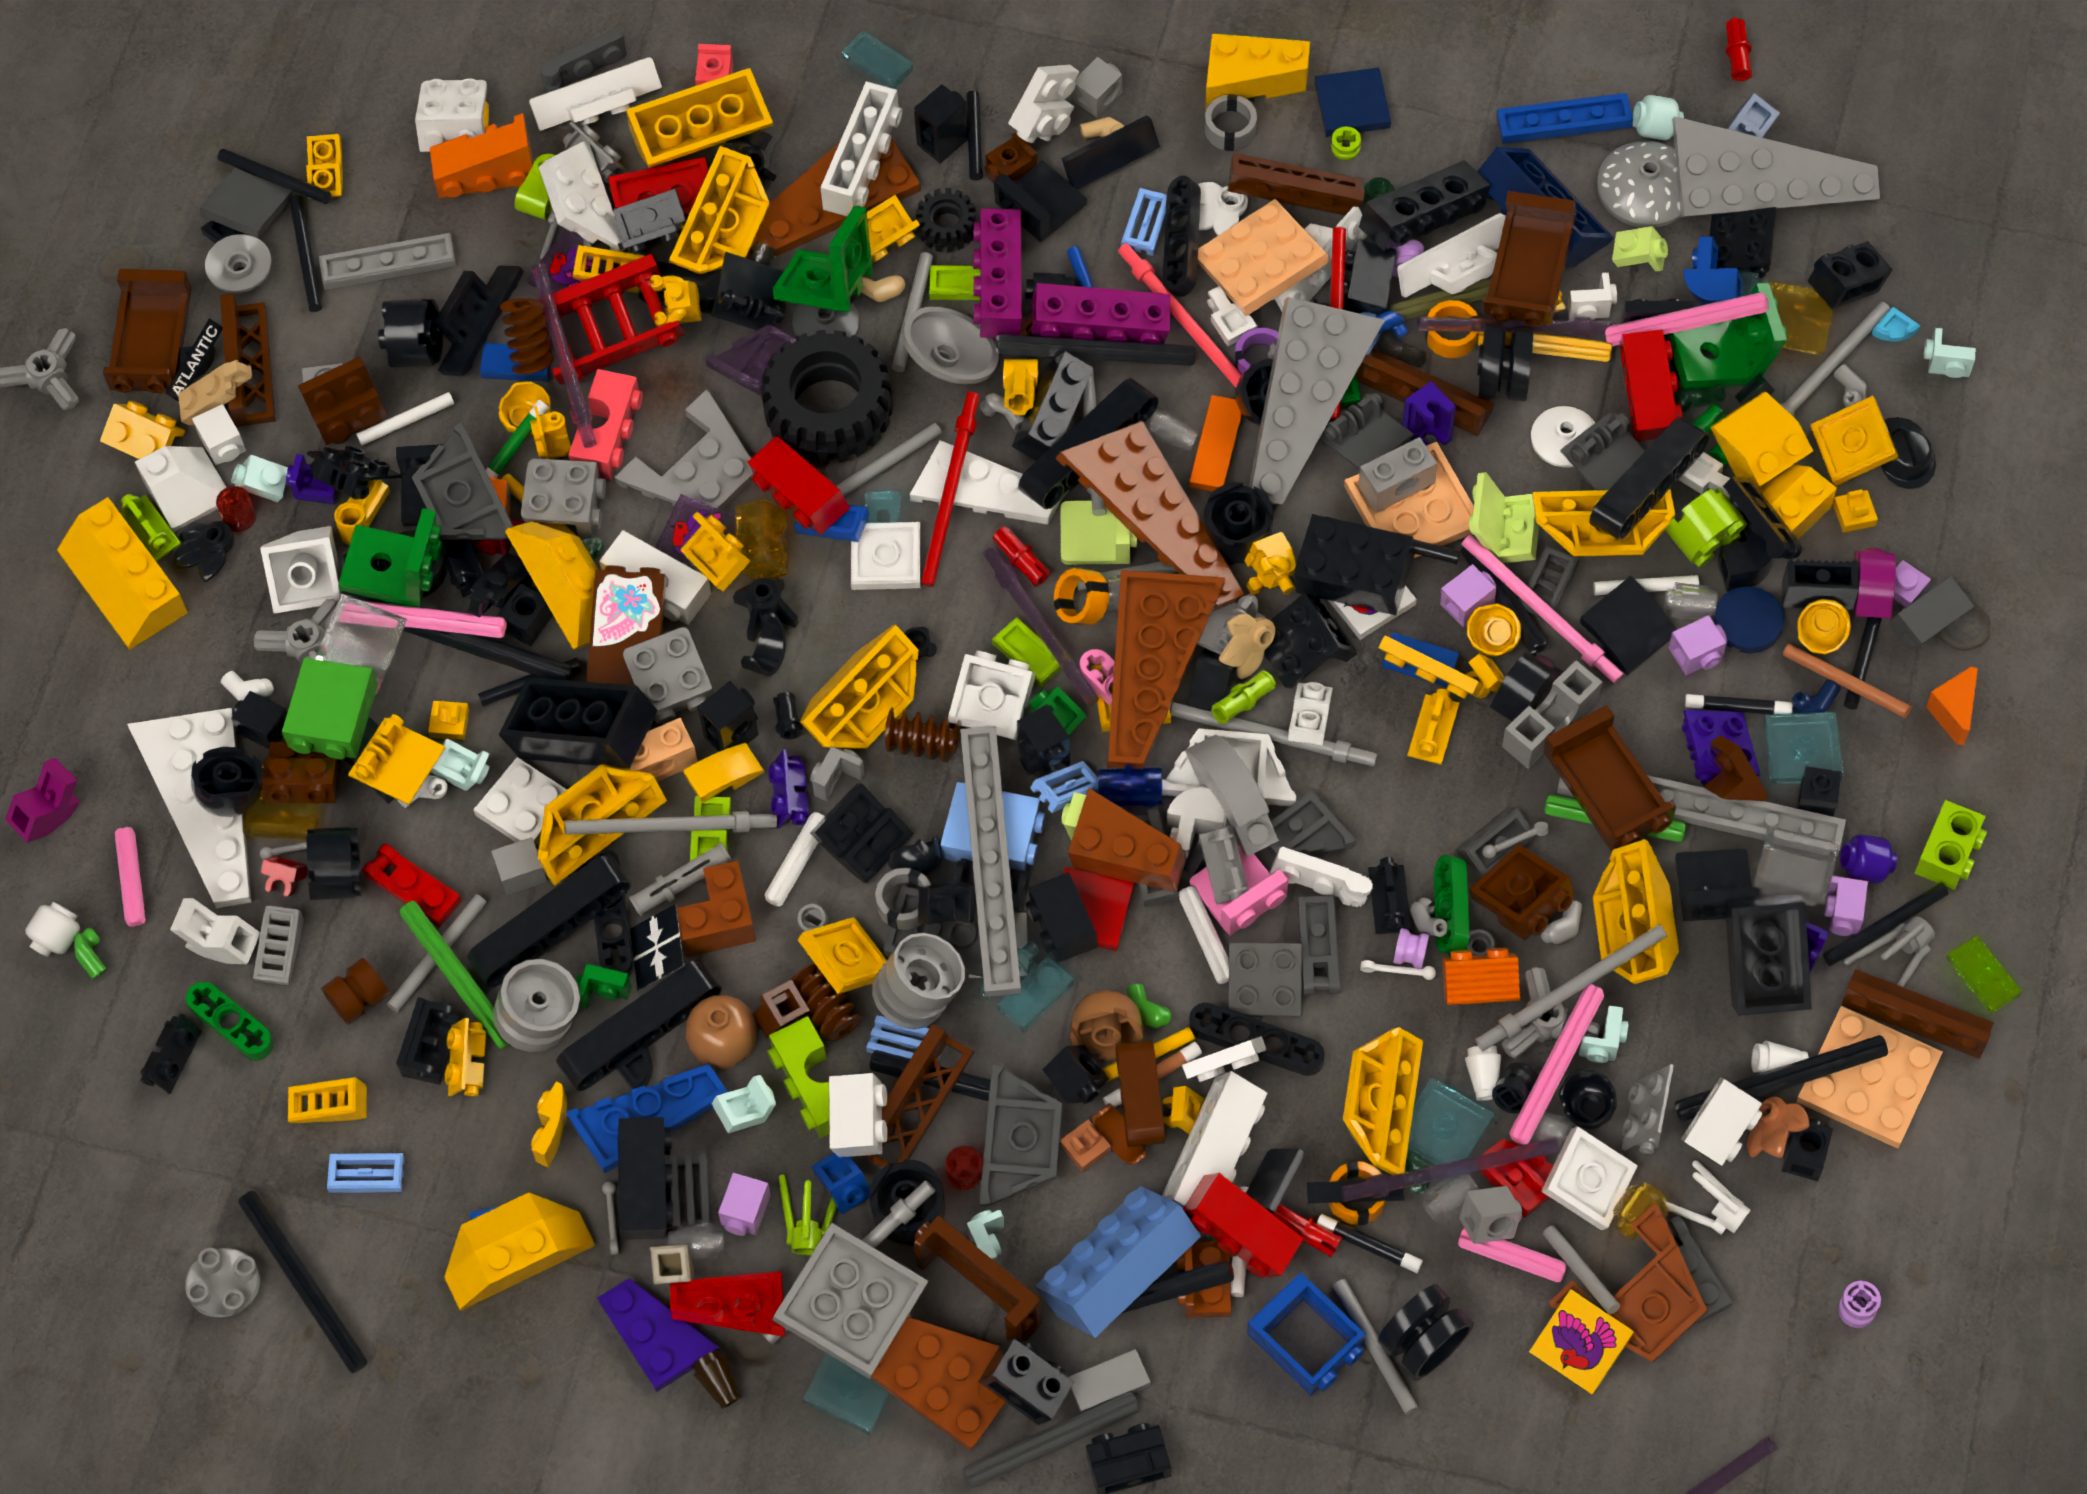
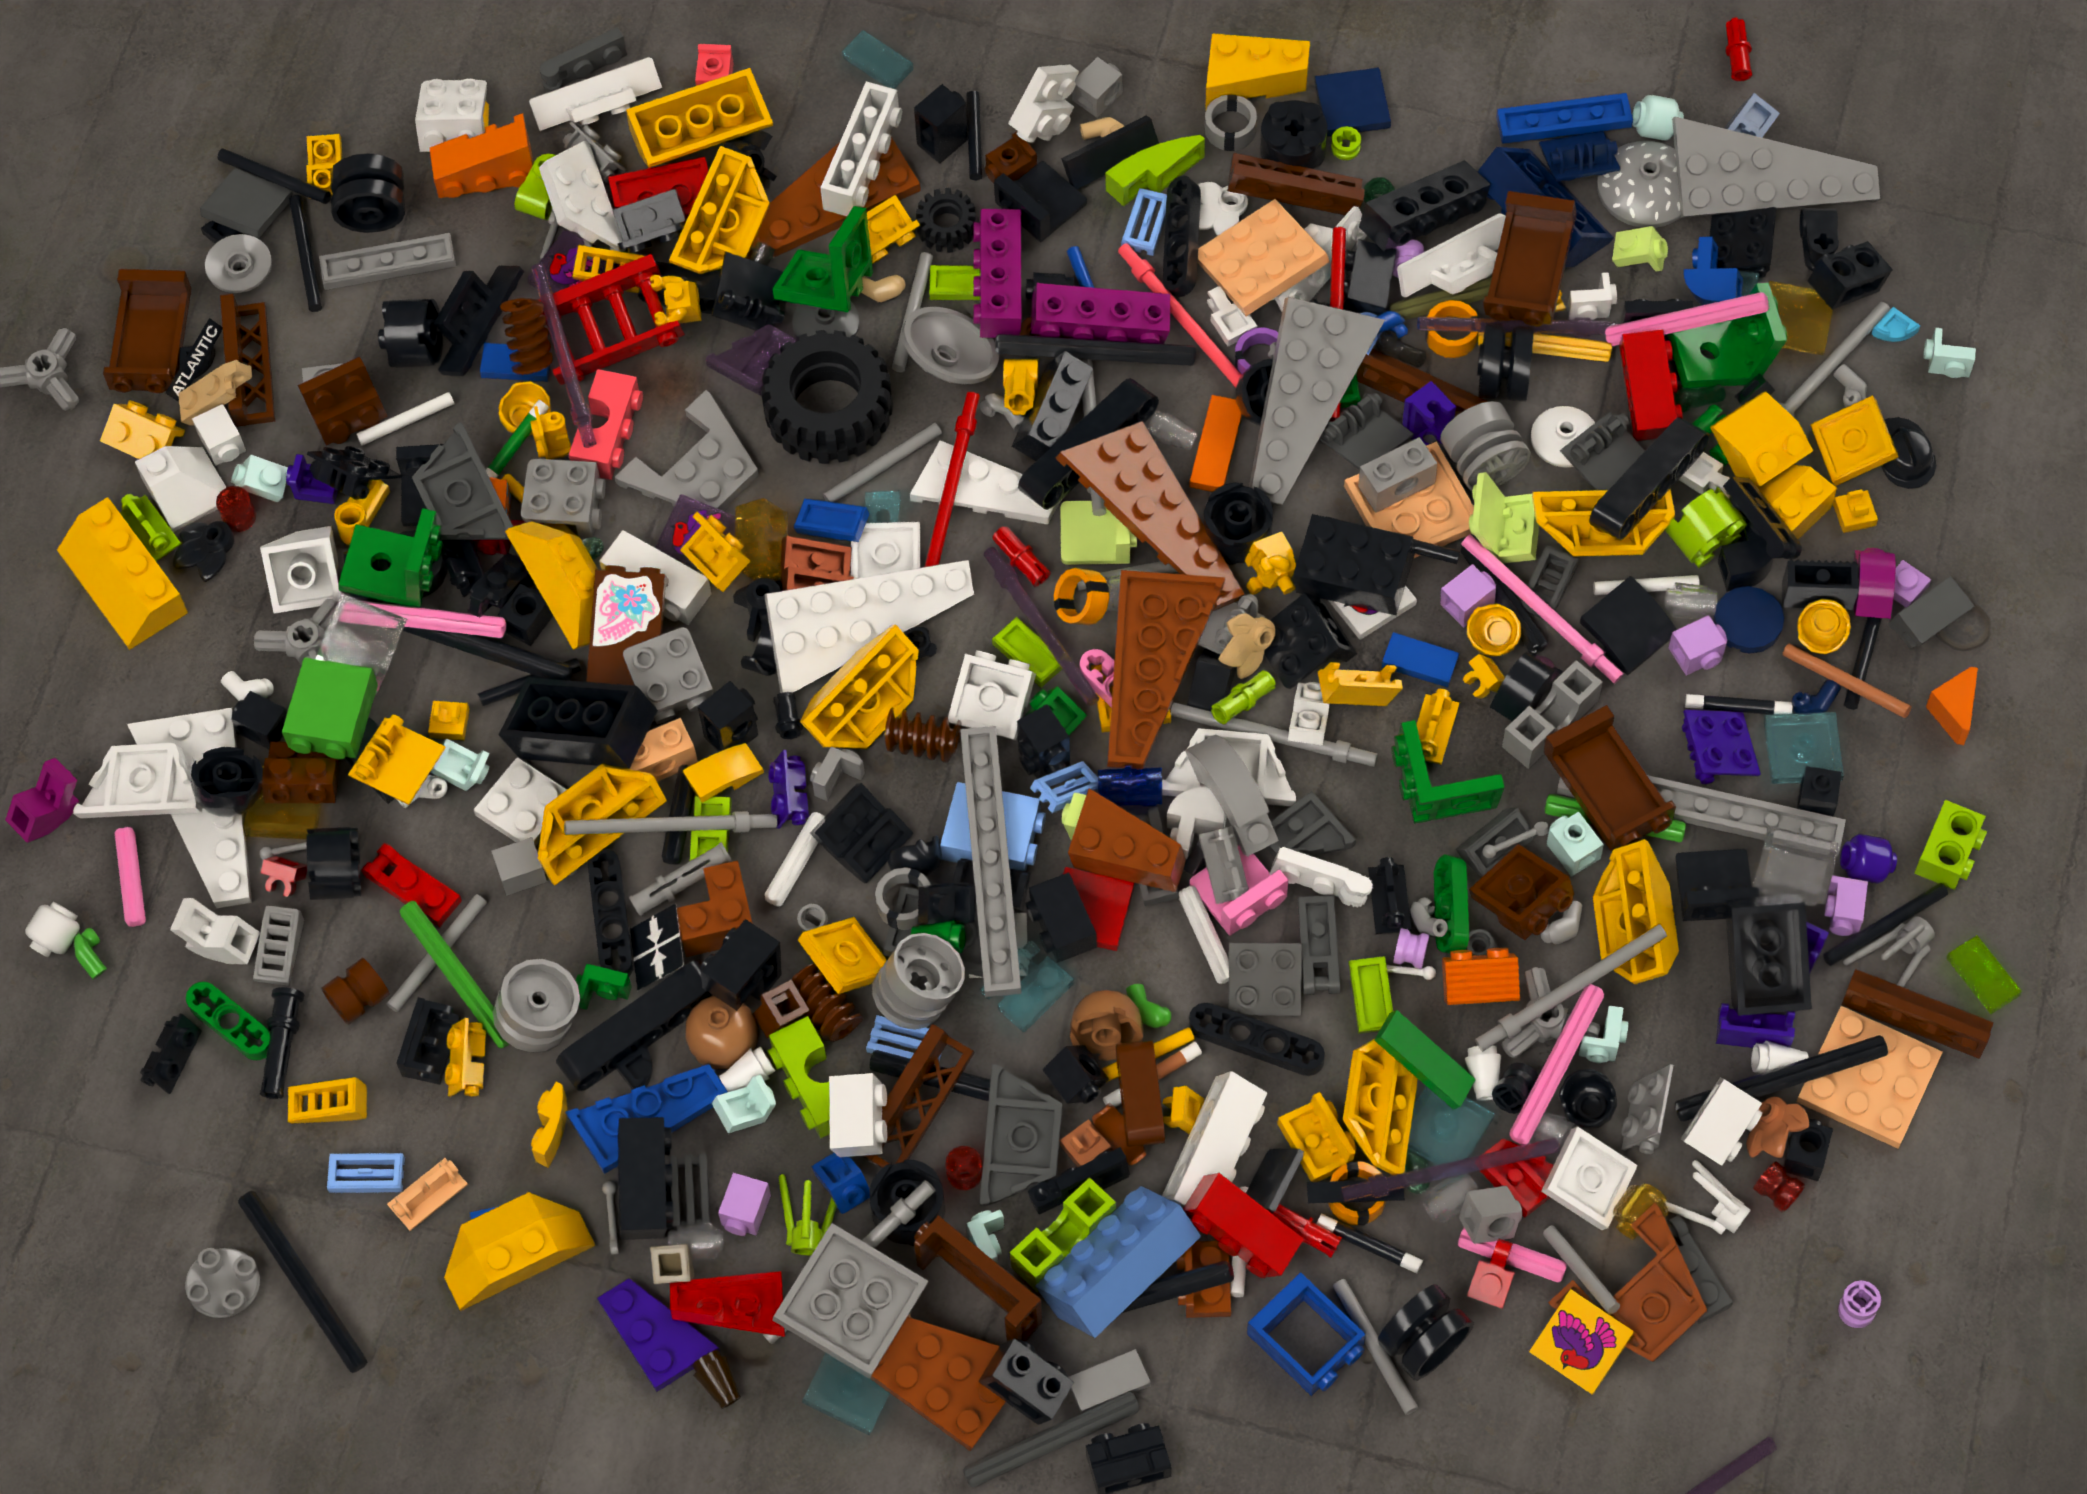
black beam [467,855,631,987] -> none
red brick [747,436,850,535] -> none
white plate [1182,1036,1266,1082] -> none
yellow plate [1378,635,1483,699] -> none
reddish brown slope [1704,735,1769,801] -> none
none -> white wing [73,743,203,818]
none -> black pin [260,987,305,1099]
none -> black wheel [330,153,405,233]
none -> light nougat hinge [387,1158,468,1231]
none -> black axle [661,765,695,865]
none -> black brick [700,919,782,1011]
none -> white cone [719,1046,776,1092]
none -> white wing [764,560,974,693]
none -> copper slope [781,536,854,591]
none -> green cone [910,921,966,953]
none -> lime arch [1010,1177,1116,1292]
none -> black hinge [1028,1147,1130,1215]
none -> lime slope [1105,135,1205,206]
none -> black brick [1260,100,1327,169]
none -> yellow bracket [1277,1092,1356,1182]
none -> yellow hinge [1318,662,1403,706]
none -> lime tile [1348,956,1393,1034]
none -> green tile [1374,1010,1476,1110]
none -> green bracket [1391,720,1505,824]
none -> light grey wheel [1440,401,1531,491]
none -> plate [1467,1238,1515,1309]
none -> dark blue hinge [1539,131,1620,182]
none -> light aqua brick [1547,812,1604,877]
none -> dark purple hinge [1716,1003,1795,1048]
none -> clear red wheel [1753,1161,1806,1213]
none -> black piece [1799,209,1839,271]

